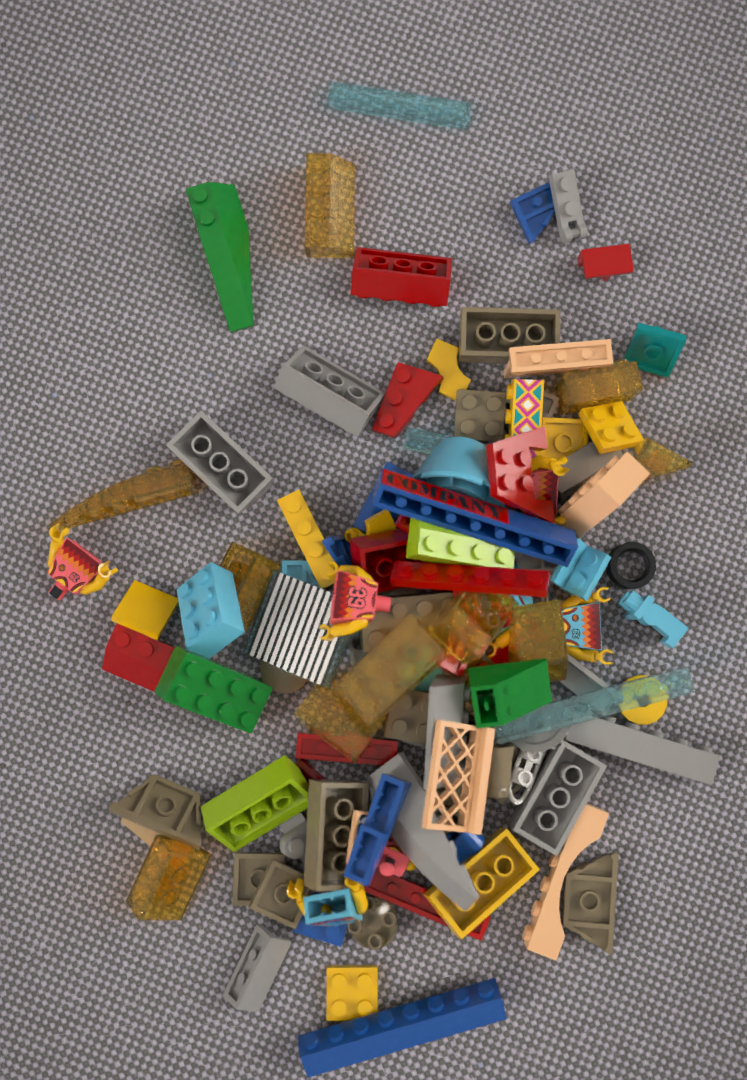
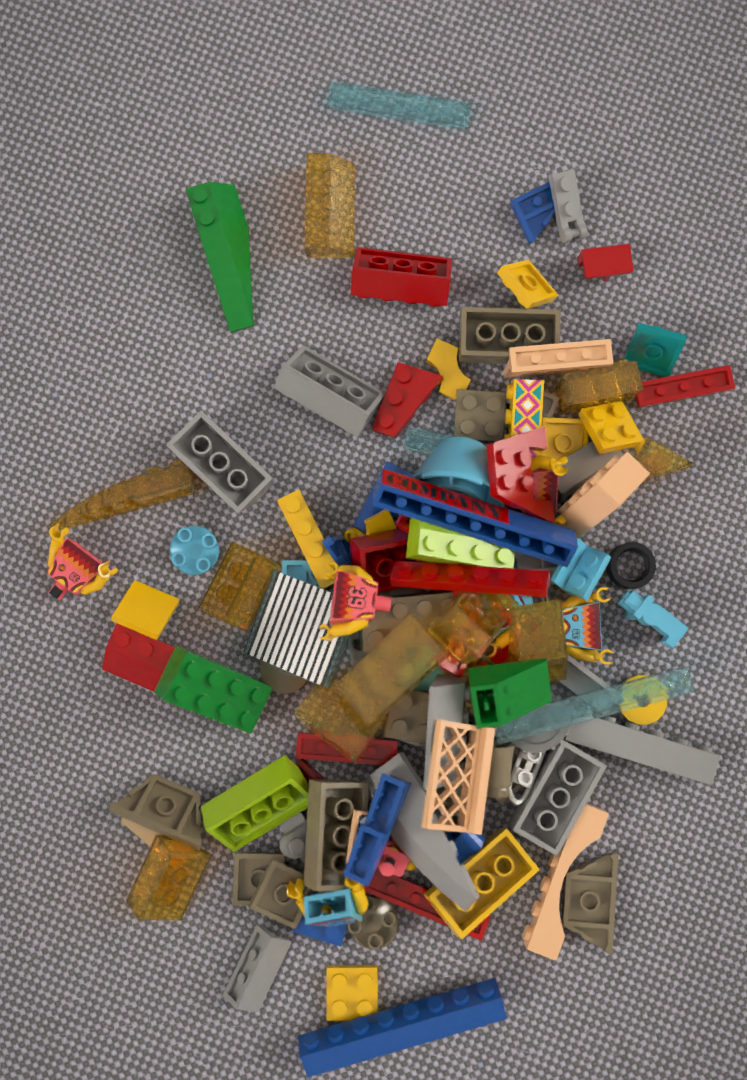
medium azure brick [177,562,245,659] -> none
none -> medium azure dish [170,526,219,575]
none -> yellow plate [497,260,558,309]
none -> red plate [633,365,735,408]

